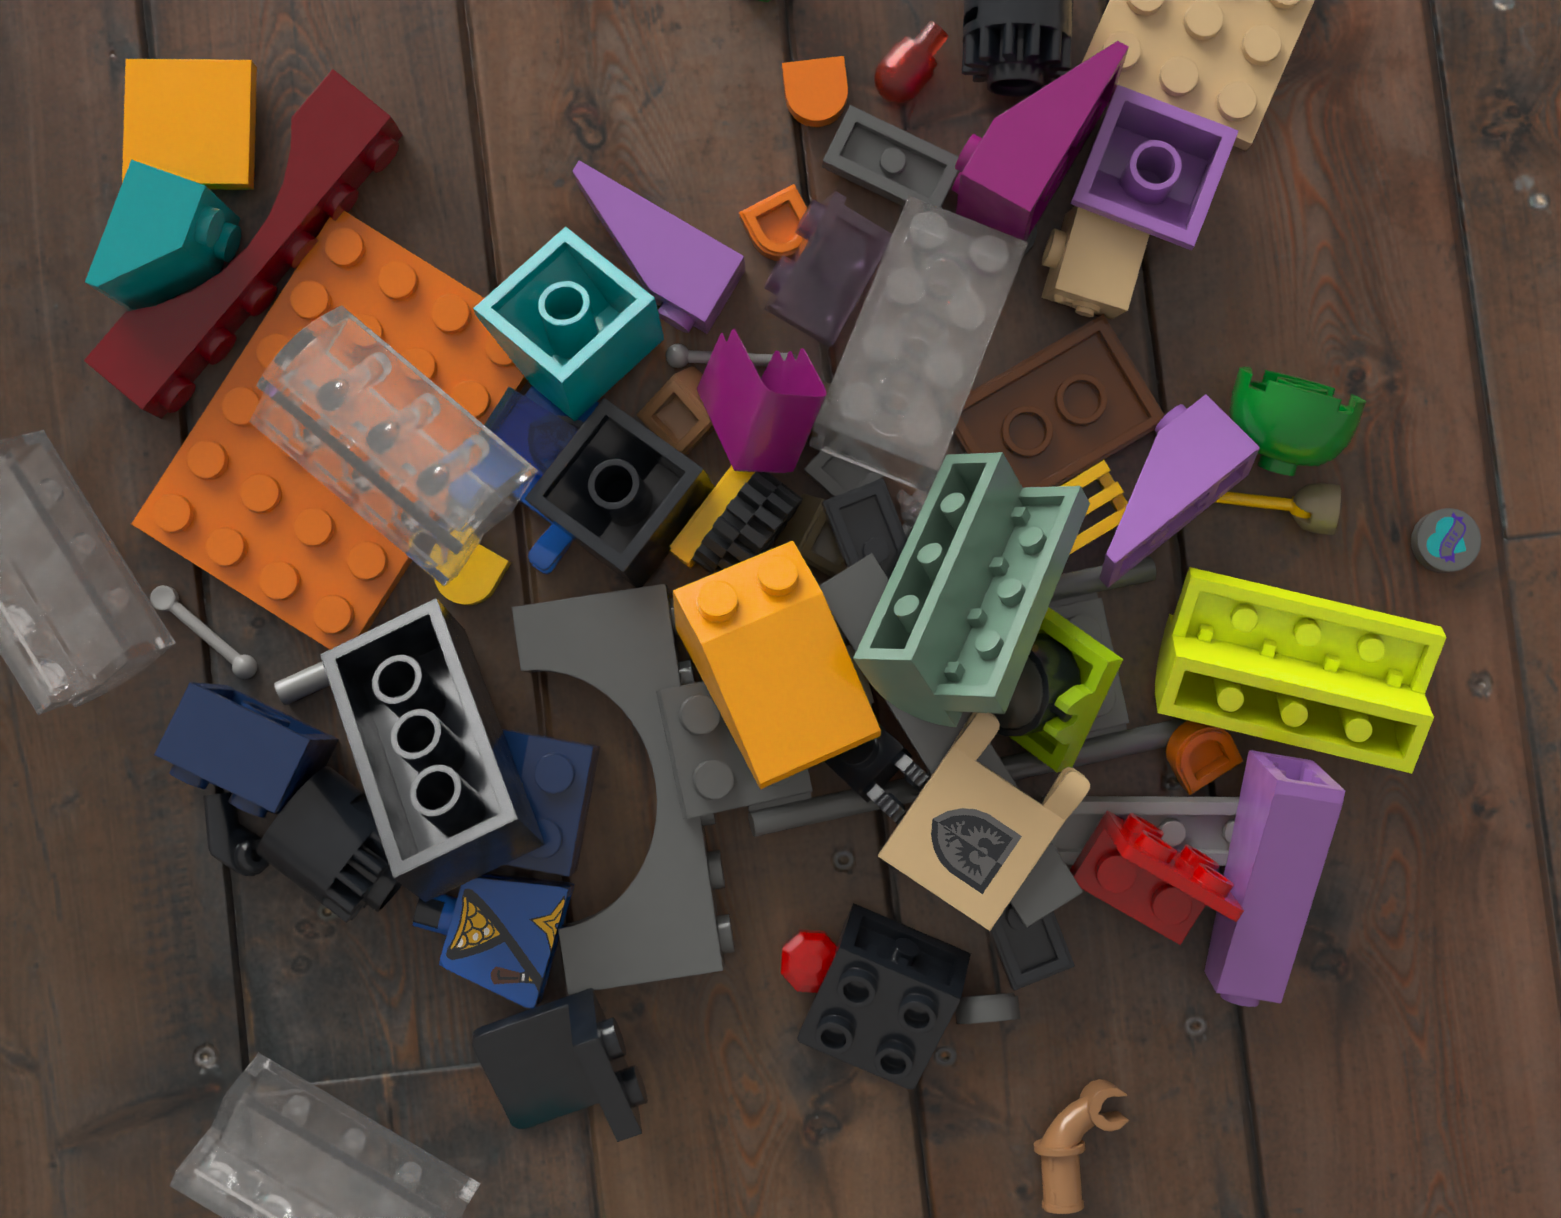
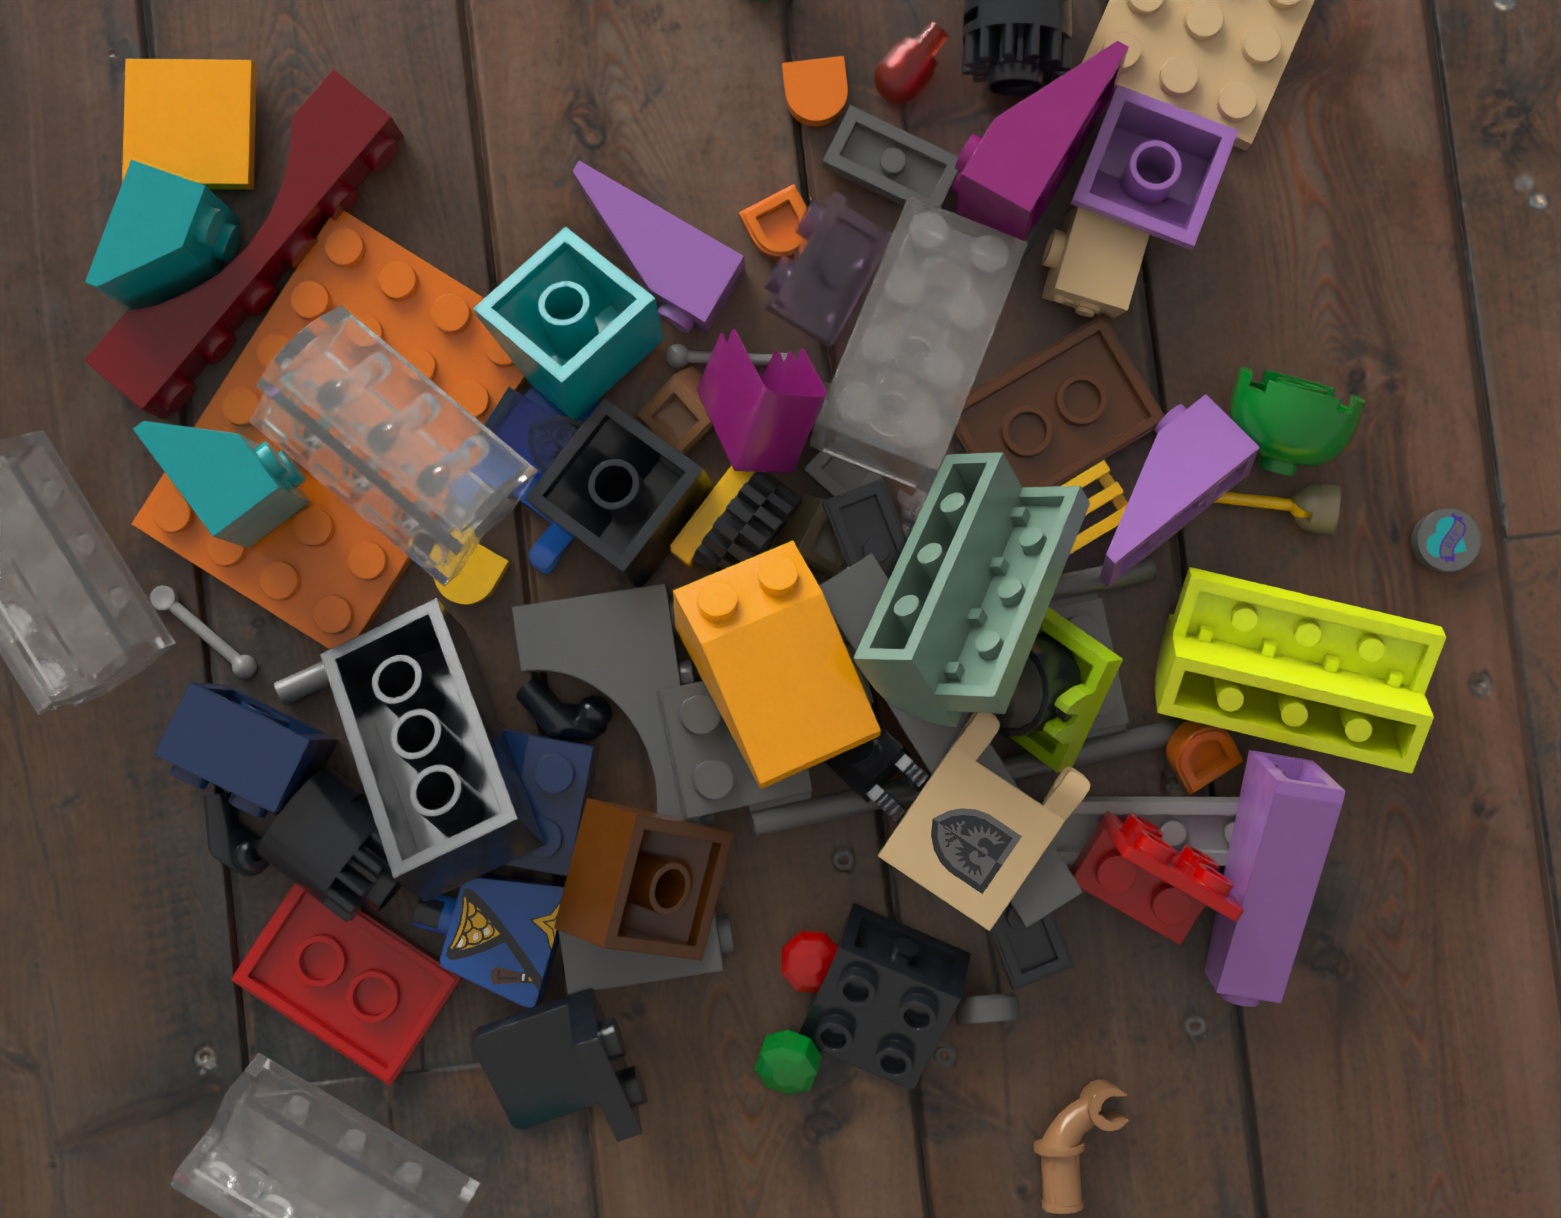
none -> teal slope [133,421,310,548]
none -> red tile [231,883,463,1086]
none -> black arm [516,677,612,741]
none -> reddish brown slope [554,798,734,961]
none -> green tile [754,1029,822,1096]

